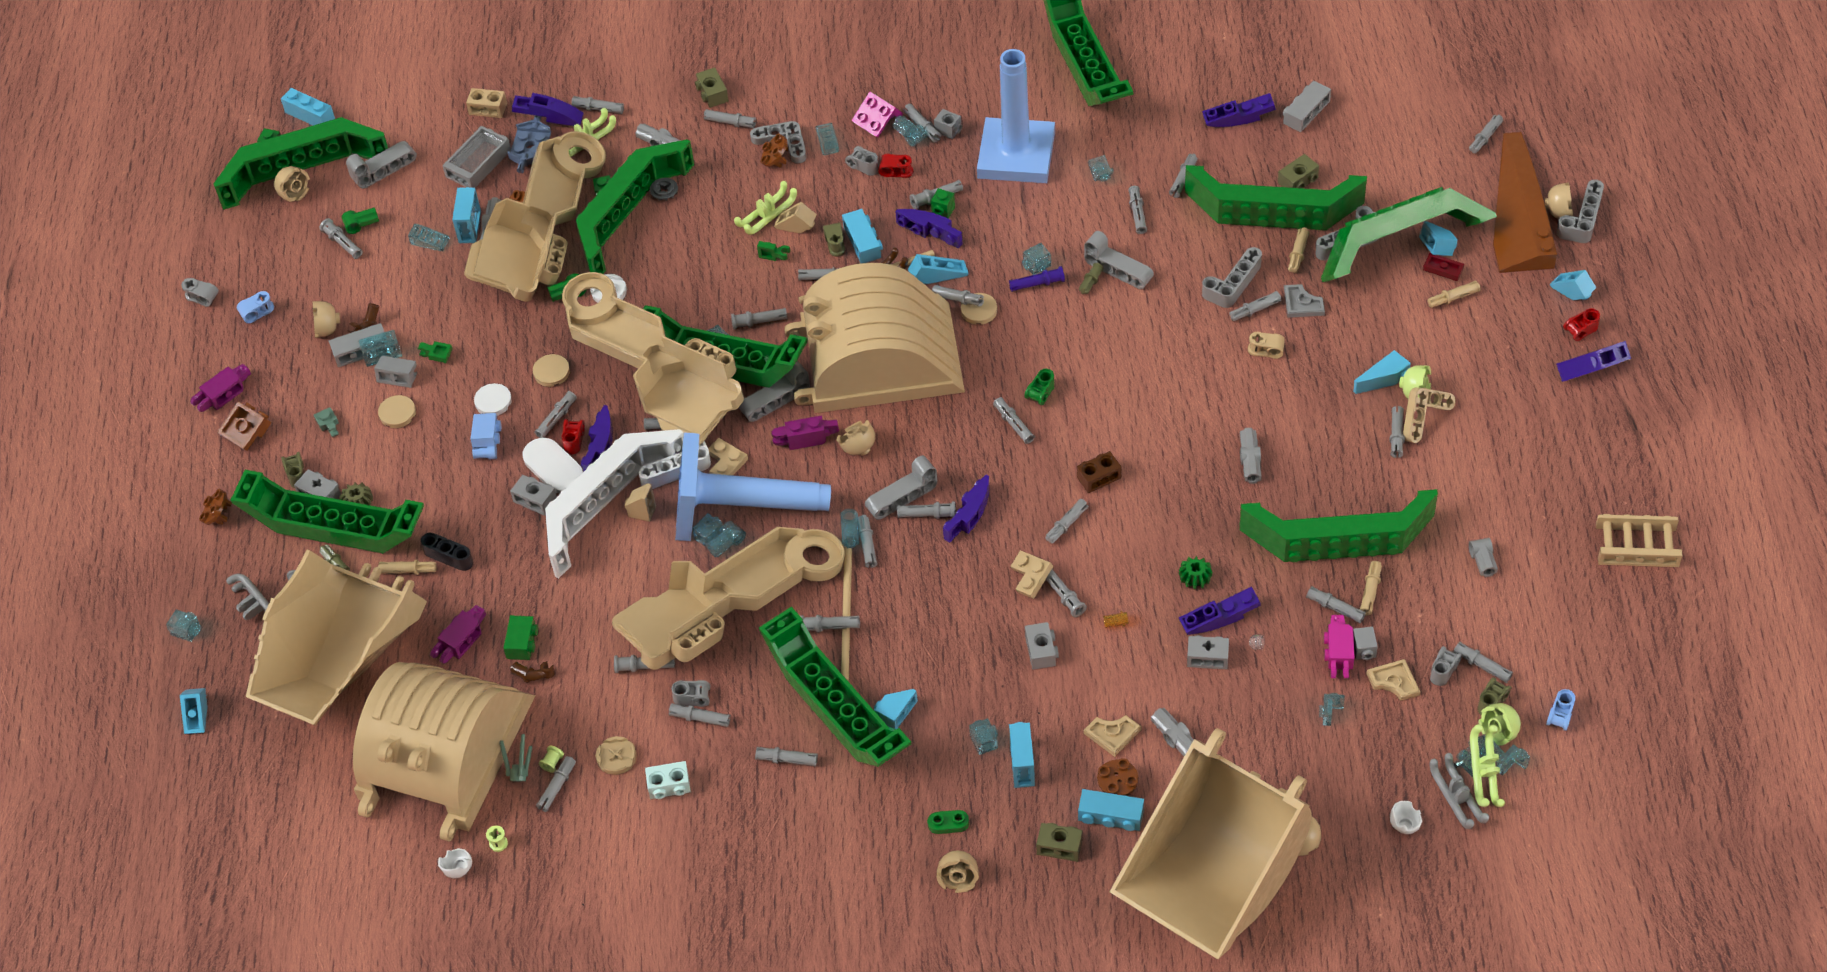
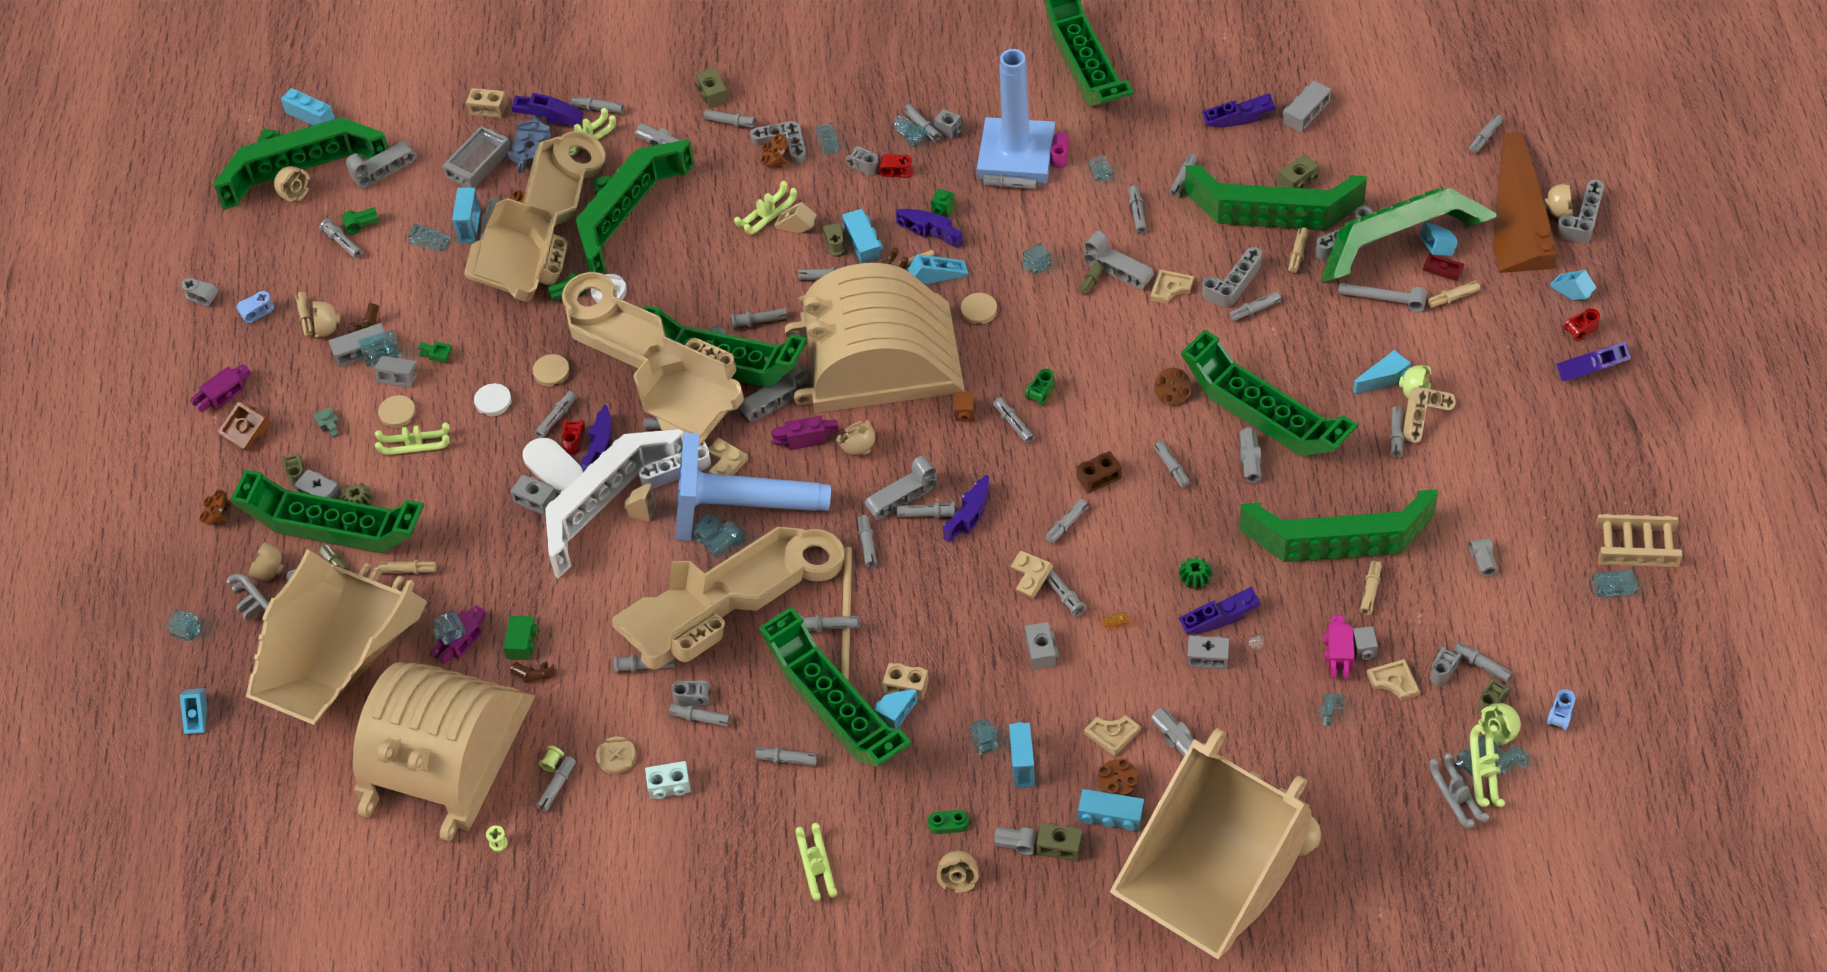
black beam [420,532,473,571] -> none
white hair [438,848,472,879] -> none
light blue hinge [470,413,502,460] -> none
sand green plant [500,734,532,782] -> none
dark grey gear [650,178,678,201] -> none
green plate [757,241,791,261] -> none
clear light blue piece [841,509,859,548] -> none
bracket [852,92,904,137] -> none
light grey pin [909,180,963,209] -> none
light grey pin [932,285,984,307] -> none
dark purple pin [1009,266,1065,292] -> none
tan piece [1248,332,1285,359] -> none
light grey tile [1284,284,1325,318] -> none
light grey pin [1306,586,1366,624] -> none
white hair [1390,801,1422,834] -> none
none -> tan cylinder [248,542,284,581]
none -> tan axle [295,292,314,336]
none -> yellowish green piece [375,422,450,455]
none -> clear light blue brick [432,610,466,645]
none -> yellowish green piece [795,823,837,902]
none -> tan brick [883,663,929,701]
none -> dark orange brick [954,391,974,422]
none -> light grey axle [983,174,1037,190]
none -> light grey piece [994,827,1038,855]
none -> dark pink piece [1051,132,1069,168]
none -> tan tile [1150,269,1195,304]
none -> dark orange plate [1154,368,1191,405]
none -> light grey axle [1154,440,1190,488]
none -> green slope [1181,329,1358,456]
none -> light grey piece [1338,283,1427,312]
none -> clear light blue bracket [1592,570,1639,598]

